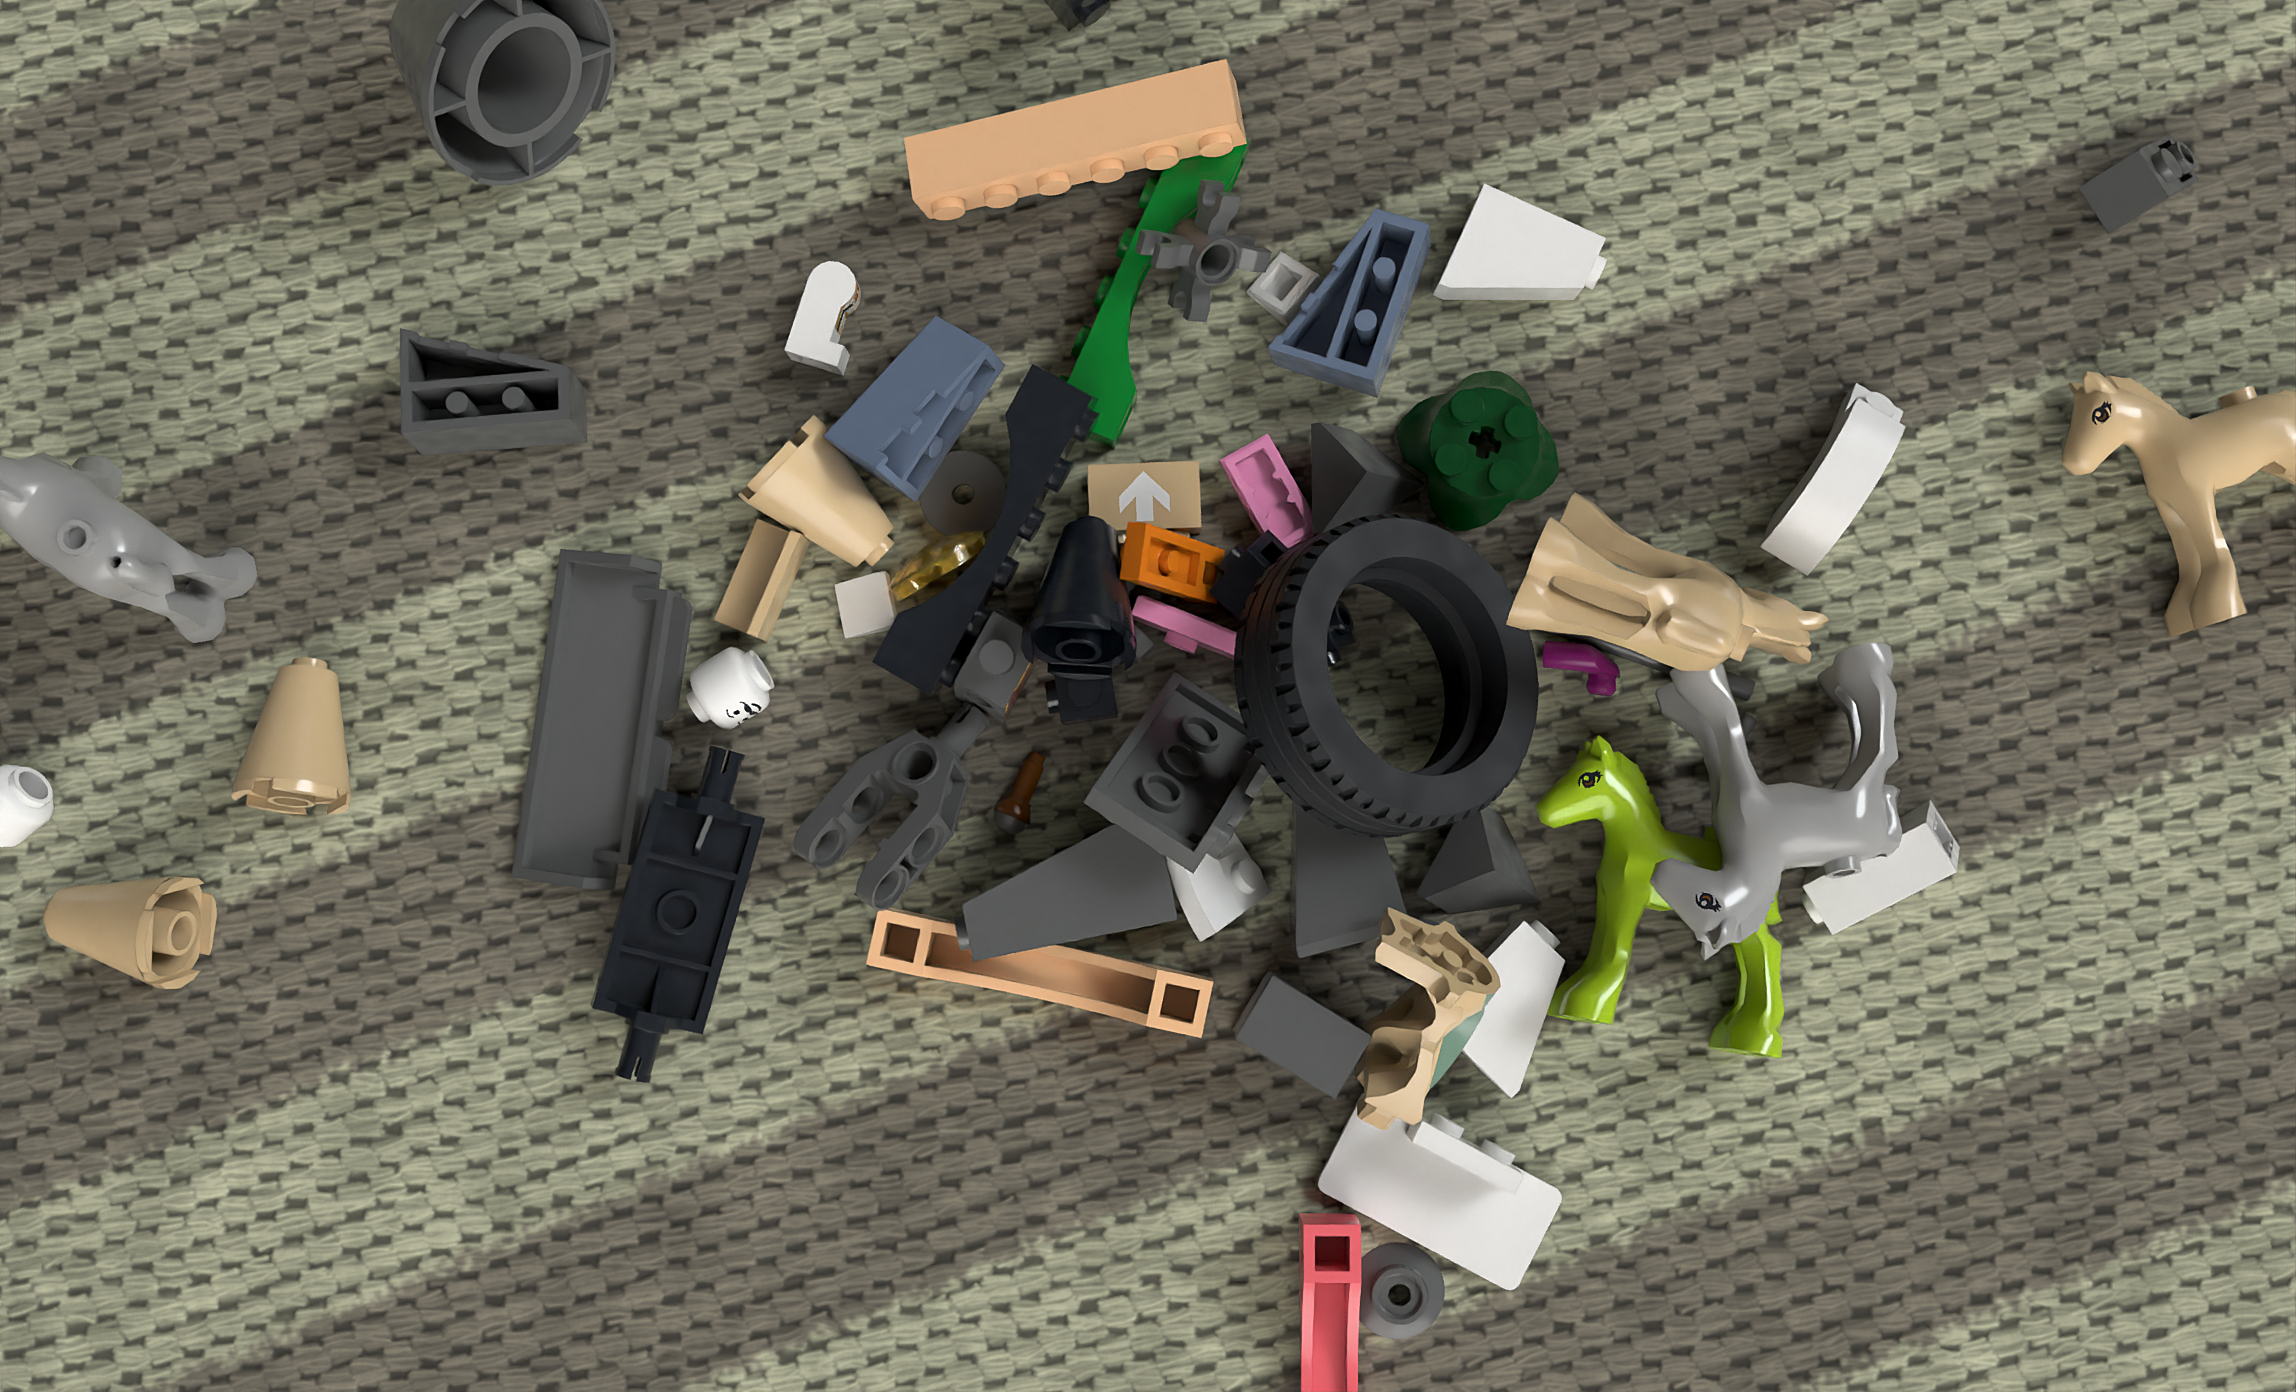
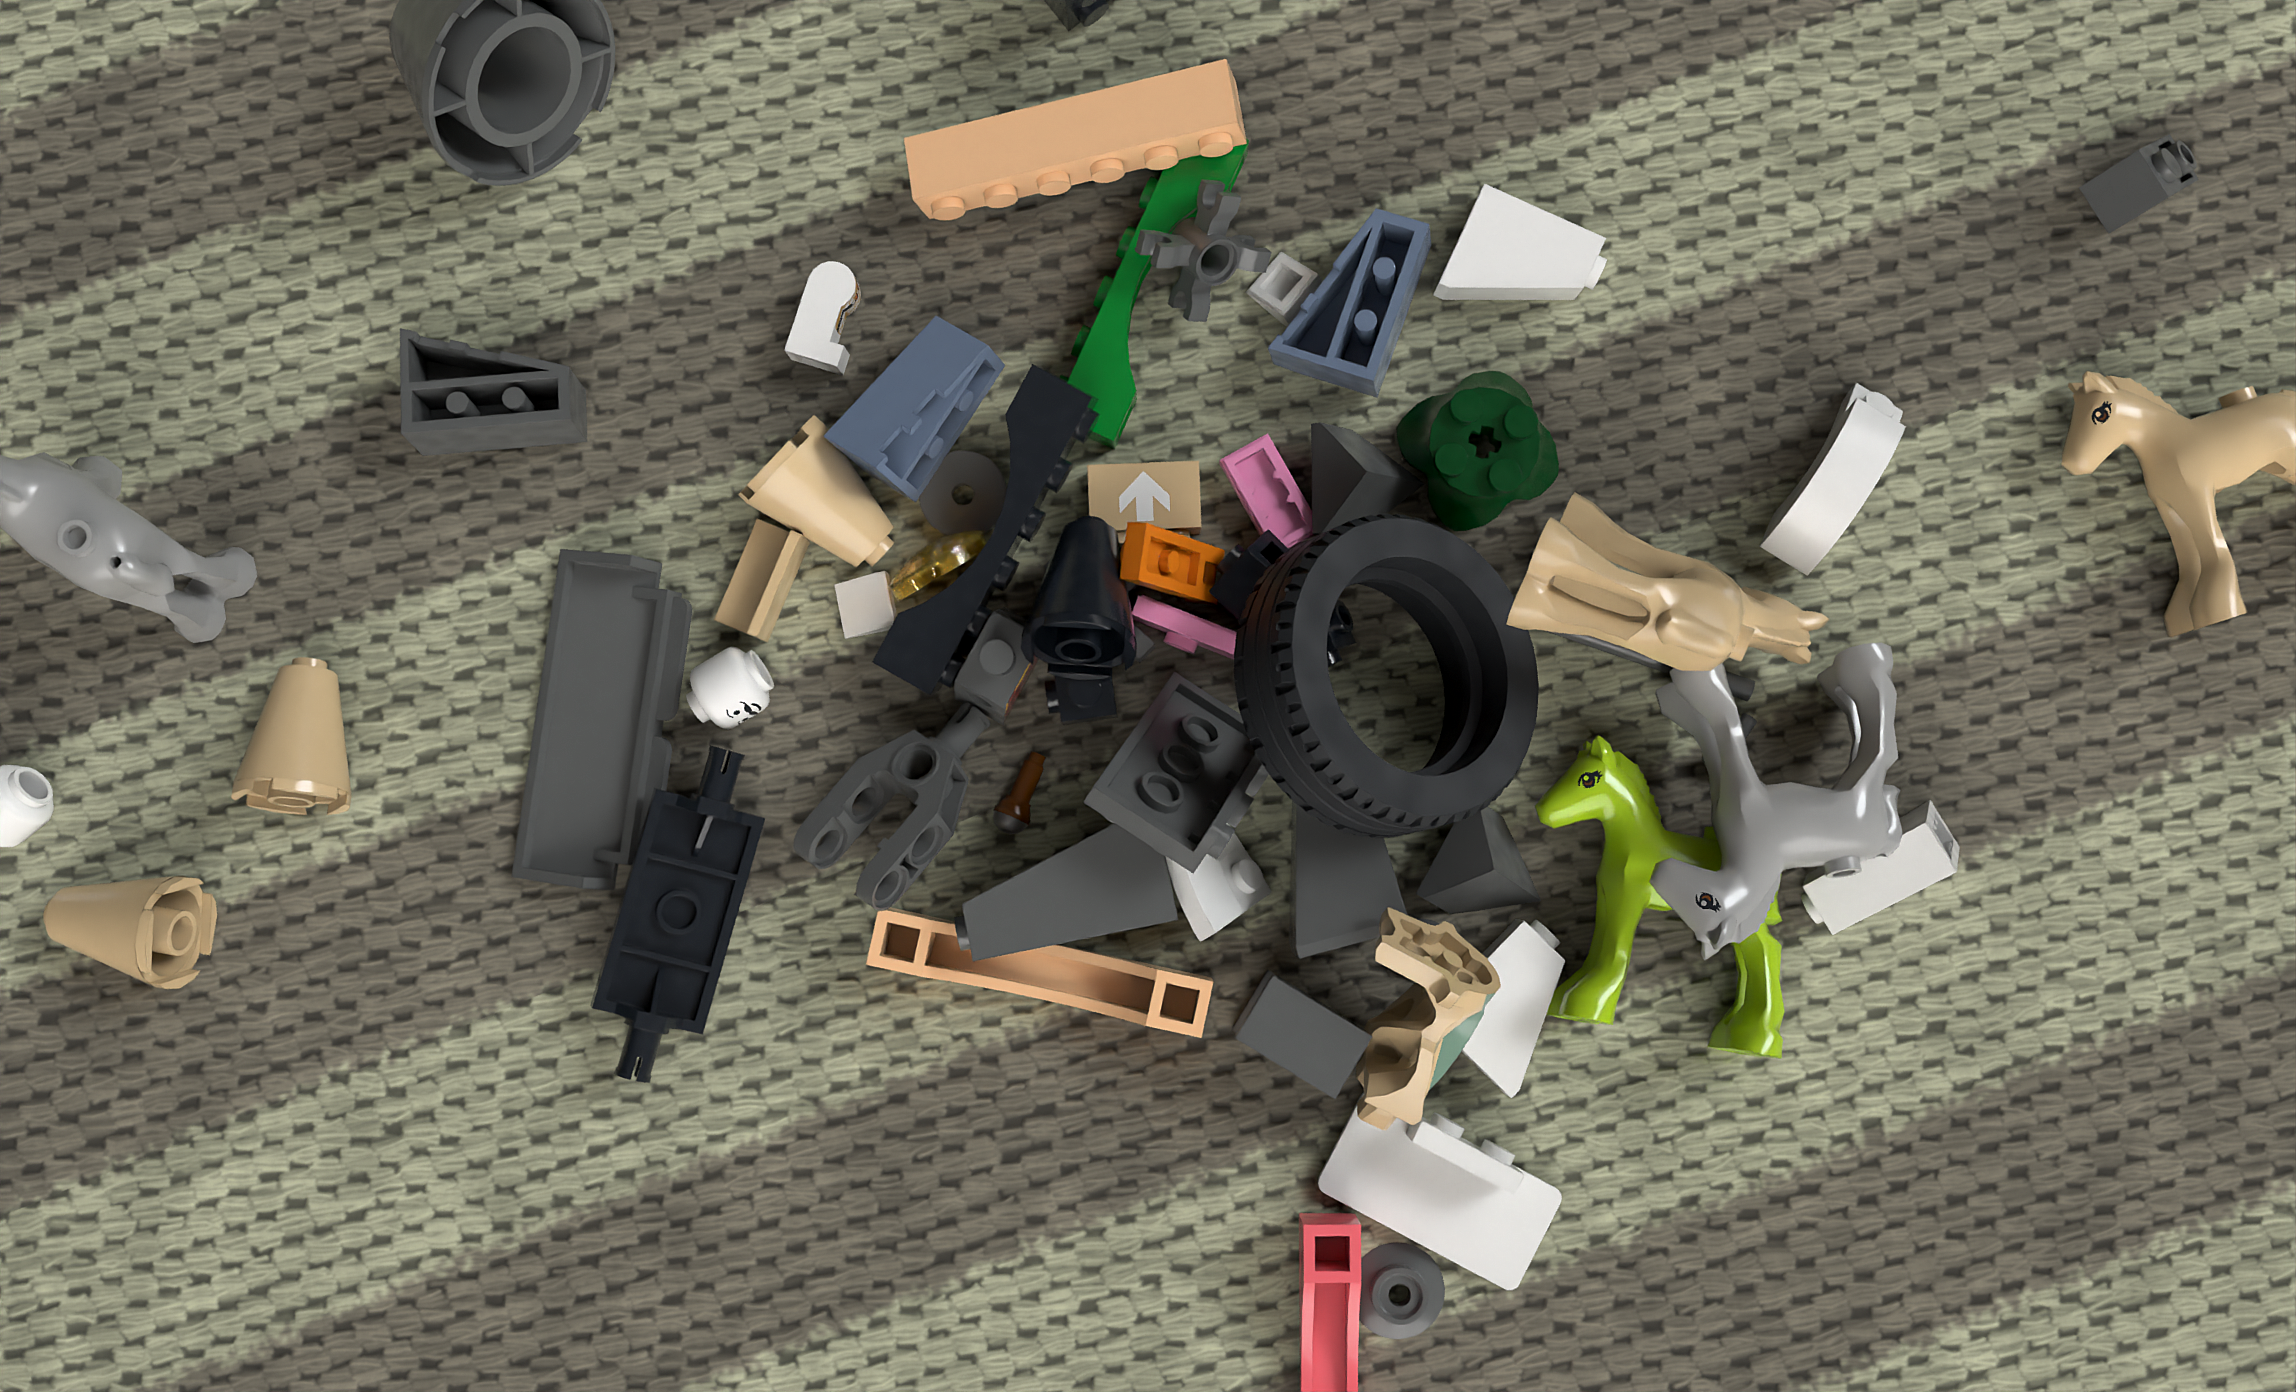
magenta arm [1543,640,1620,696] -> none

